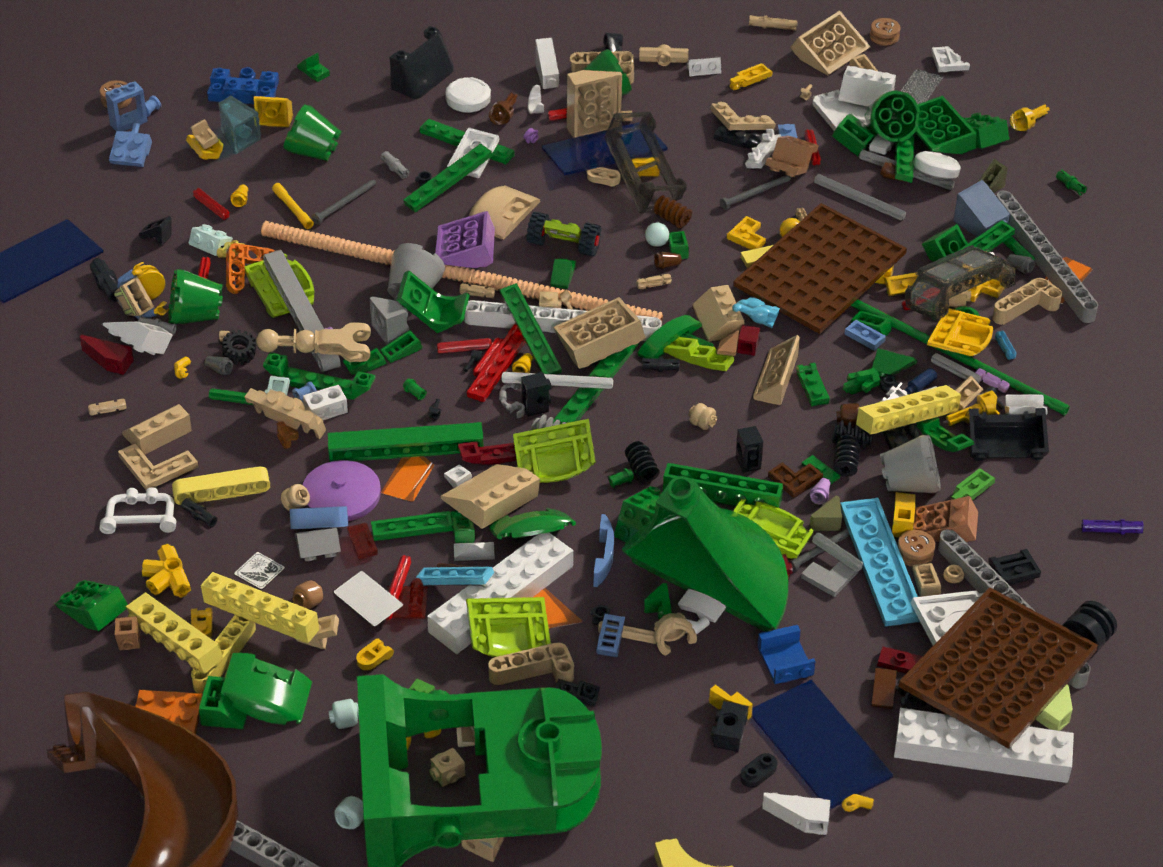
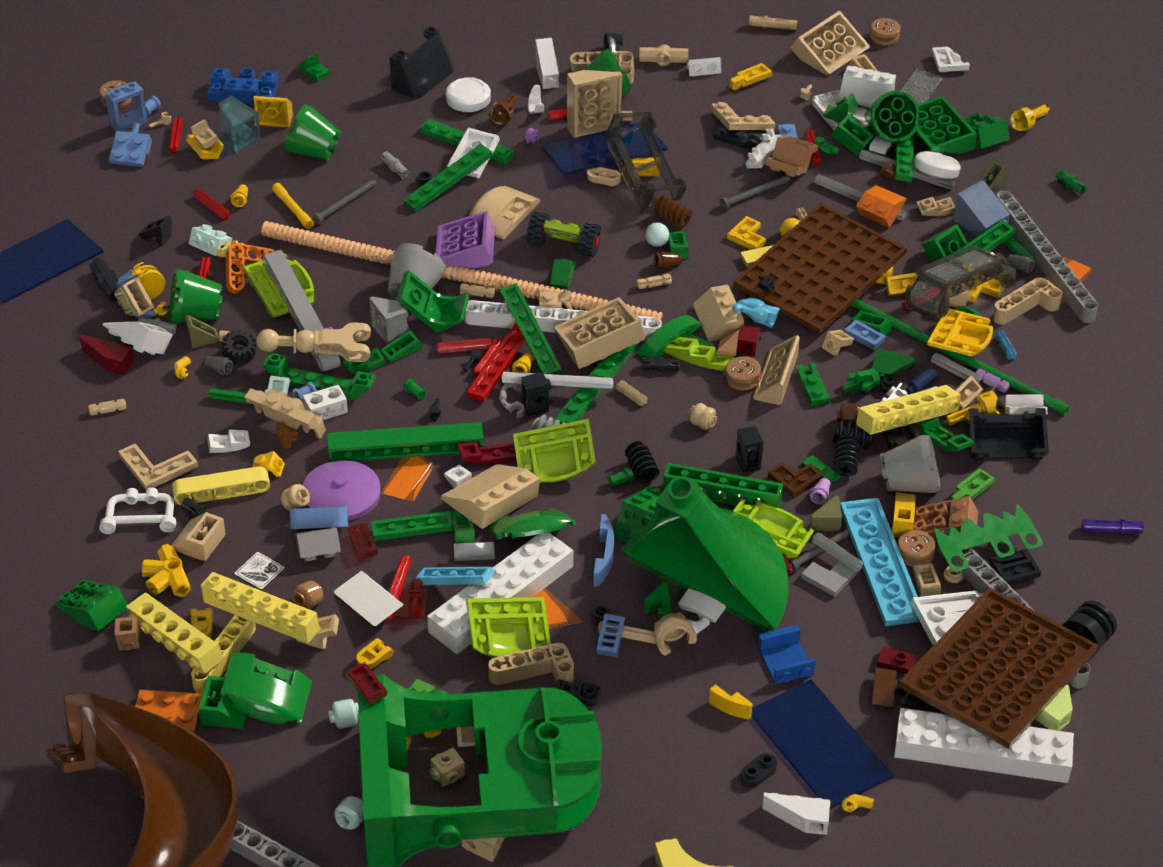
tan slope [122,404,192,455] -> none
black brick [711,701,749,752] -> none
none -> tan hand [149,112,171,129]
none -> red axle [169,117,183,153]
none -> tan slope [171,512,226,561]
none -> olive slope [185,315,220,348]
none -> white slope [207,430,250,453]
none -> yellow bracket [252,451,285,477]
none -> dark red plate [346,662,388,705]
none -> tan axle [616,380,648,406]
none -> medium nougat head [726,356,761,391]
none -> black plate [757,275,776,292]
none -> green gear [814,137,839,155]
none -> tan bracket [822,330,854,356]
none -> green slope [823,93,858,122]
none -> orange slope [856,185,907,228]
none -> tan slope [917,197,955,216]
none -> green piece [935,504,1043,572]

